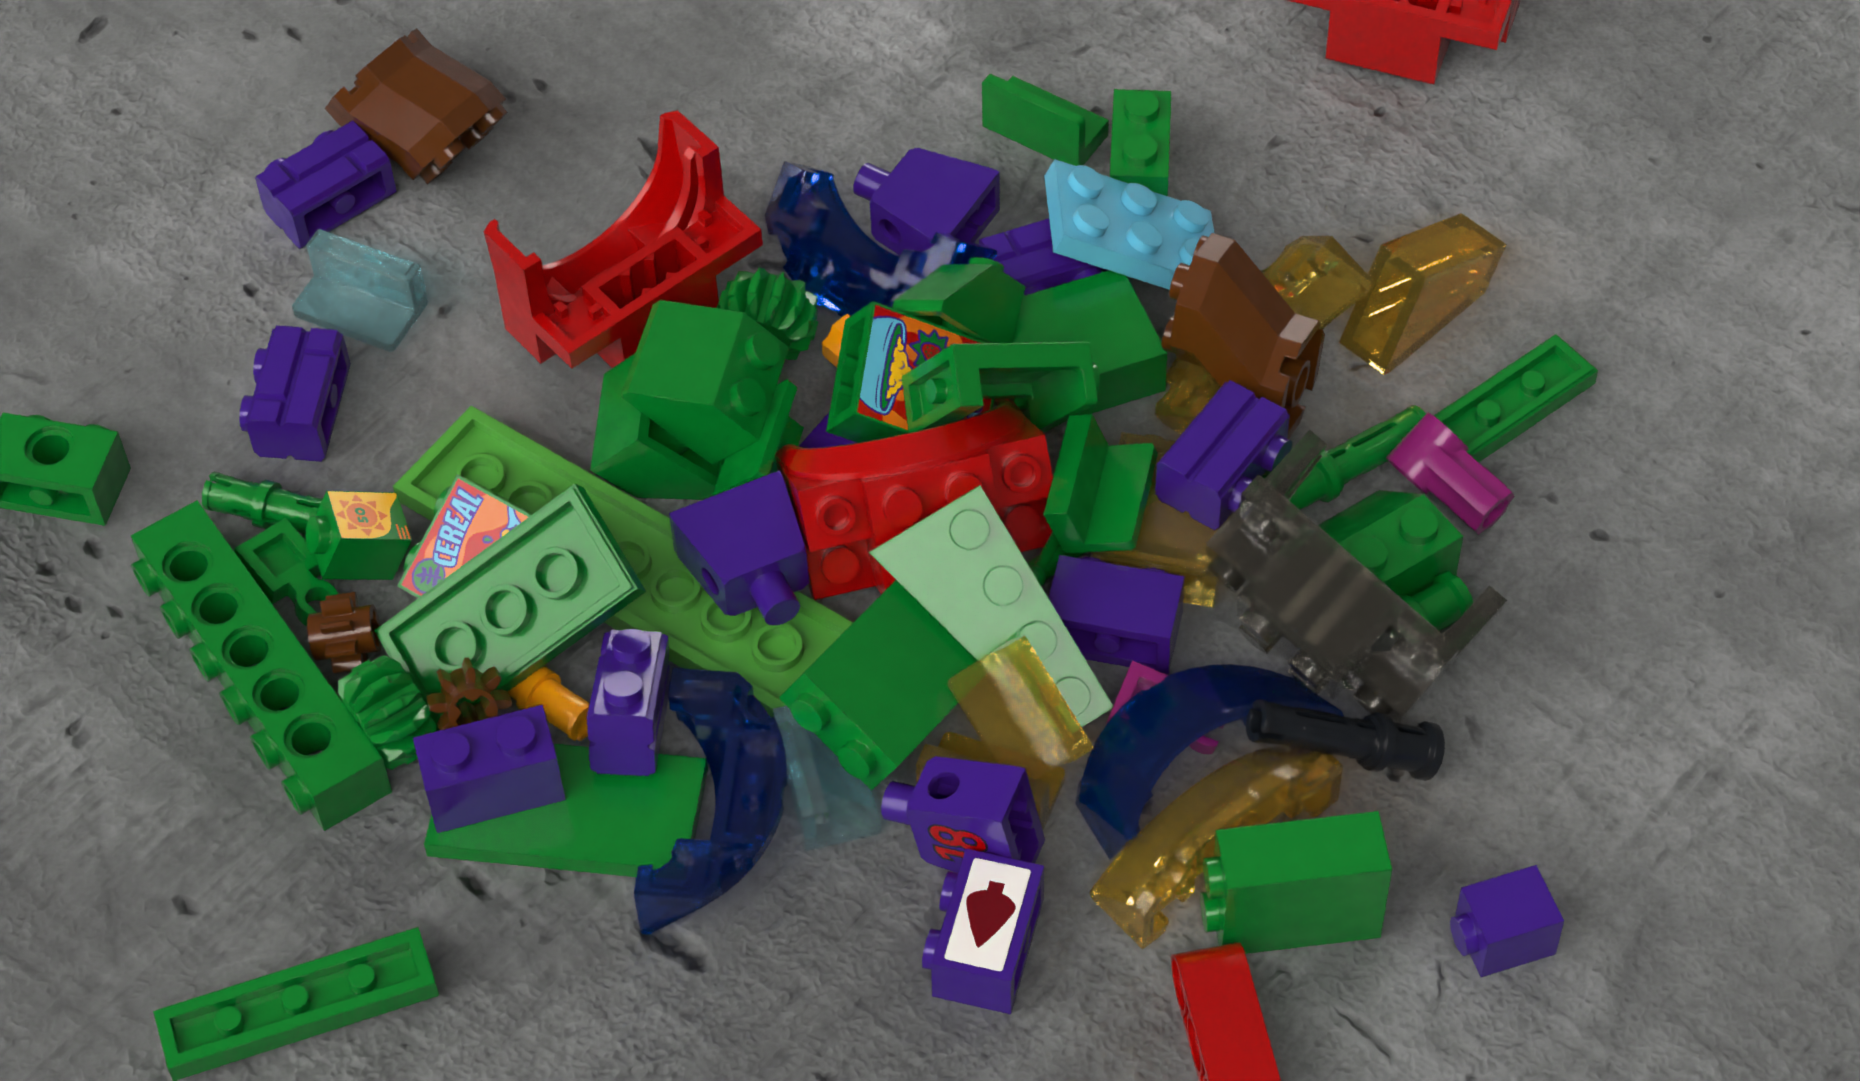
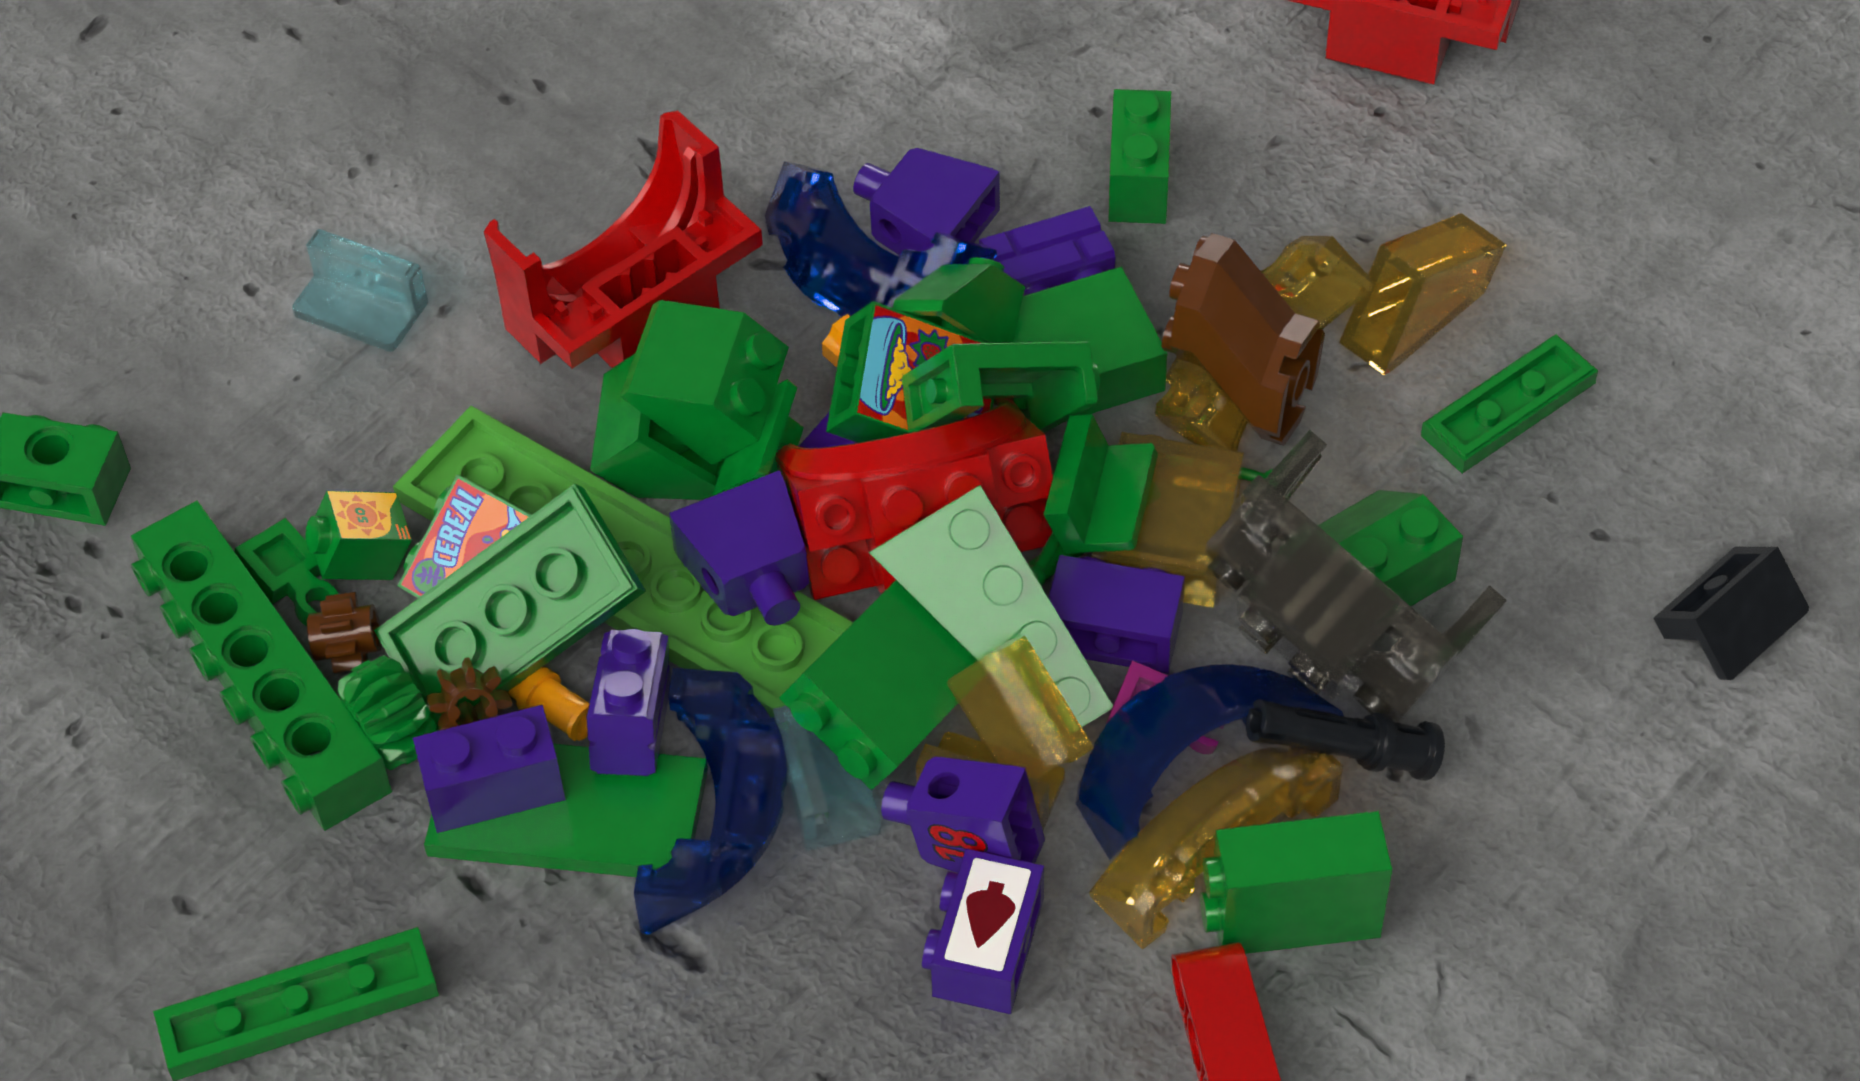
green pin [202,471,323,534] -> none
dark purple brick [239,325,351,462] -> none
dark purple brick [255,120,397,249] -> none
reddish brown brick [325,28,508,185] -> none
green gear [717,267,819,360] -> none
green panel [982,74,1109,166] -> none
medium azure plate [1044,159,1215,290] -> none
dark purple brick [1155,380,1292,530] -> none
green pin [1258,405,1426,525] -> none
magenta piece [1386,412,1515,535] -> none
green bush [1389,571,1475,650] -> none
dark purple brick [1450,865,1564,977] -> none
none -> black panel [1653,547,1809,680]

